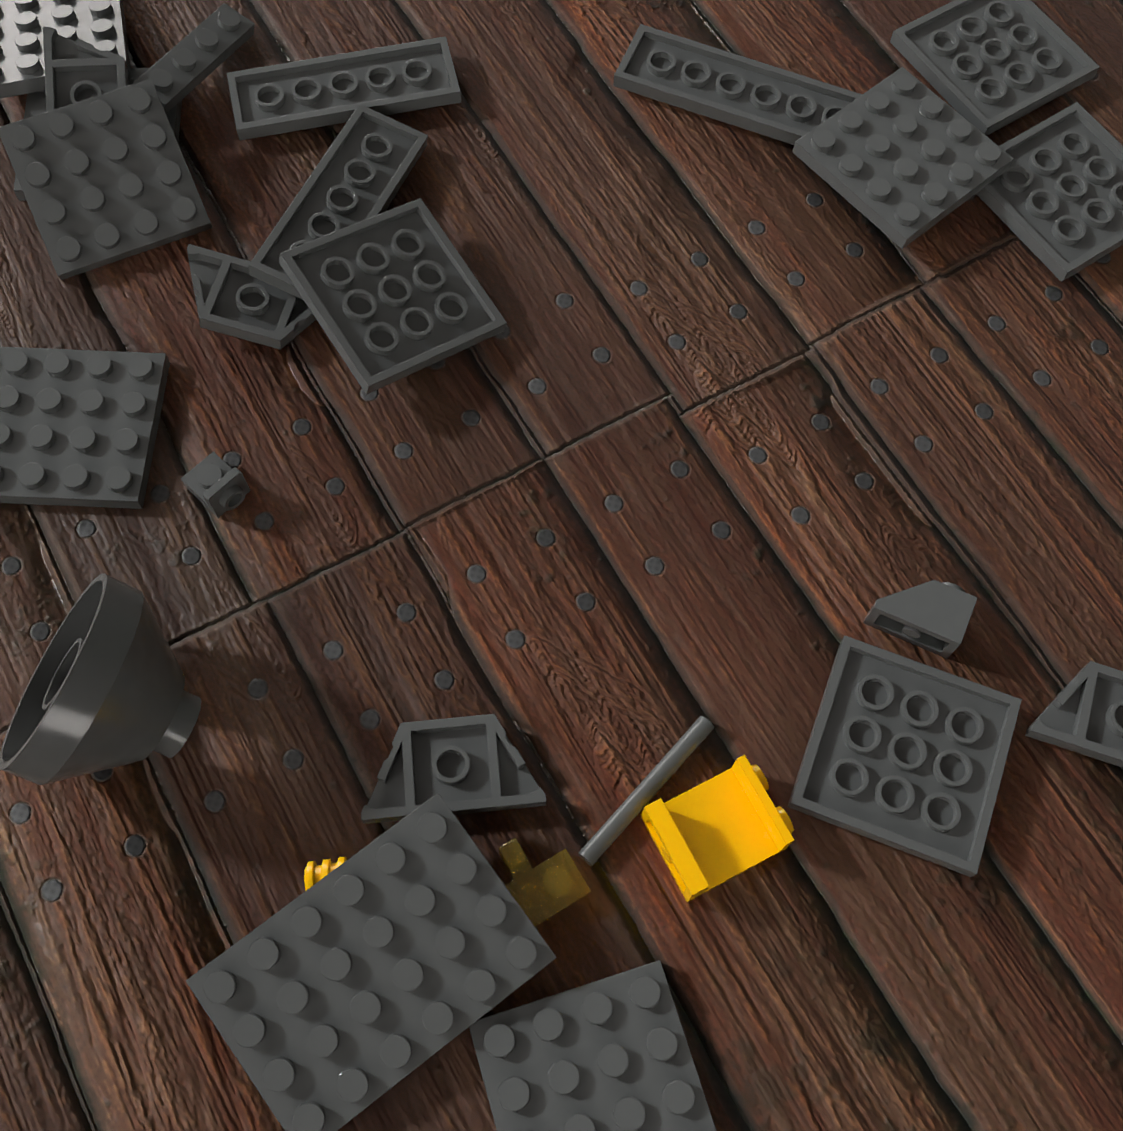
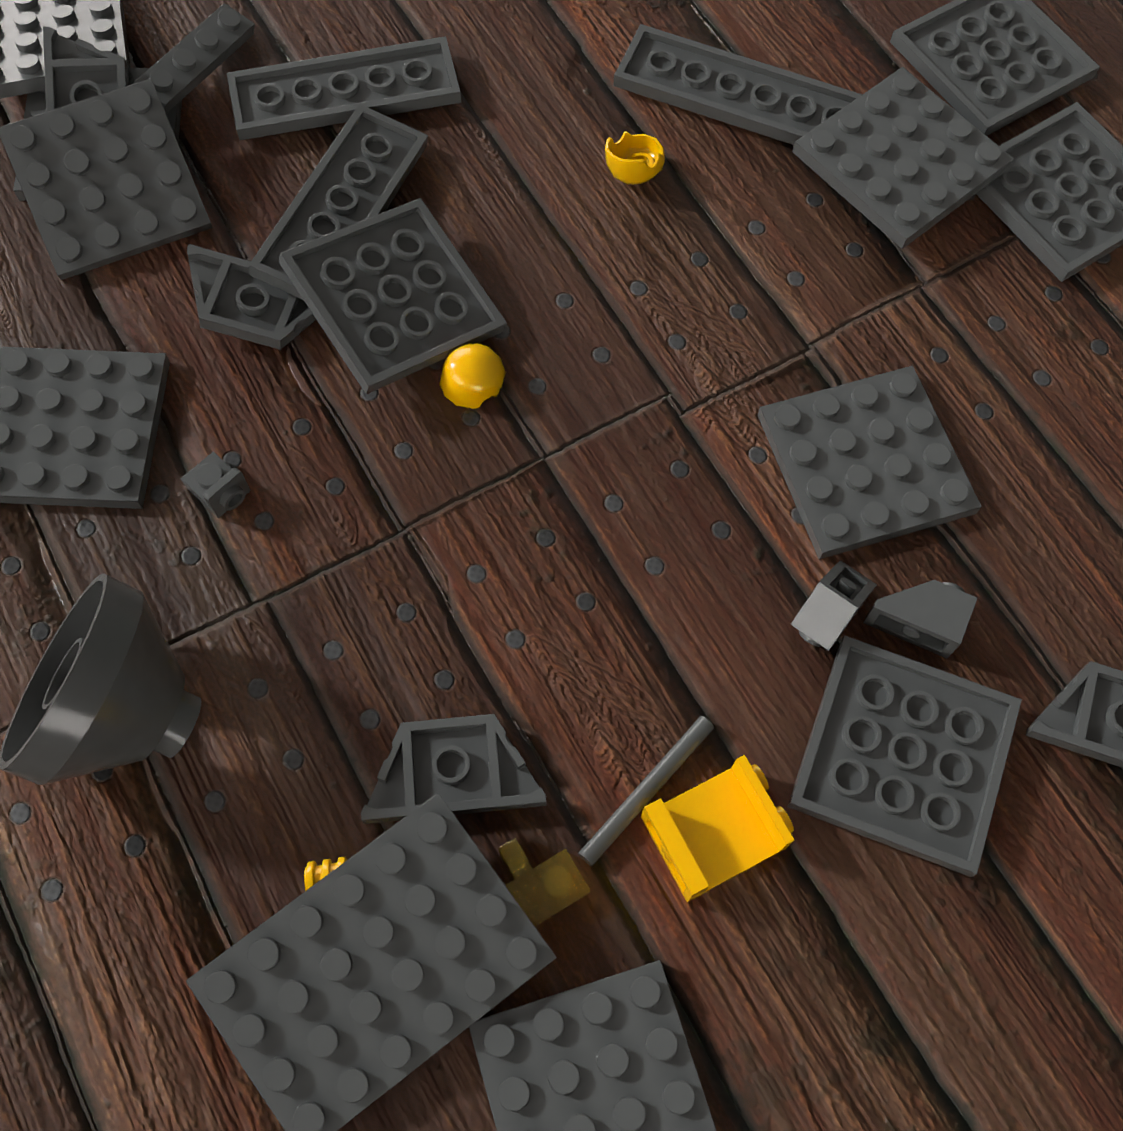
none -> yellow hair [440,343,506,409]
none -> yellow hair [605,131,665,185]
none -> dark grey plate [757,365,982,560]
none -> slope [791,560,877,651]

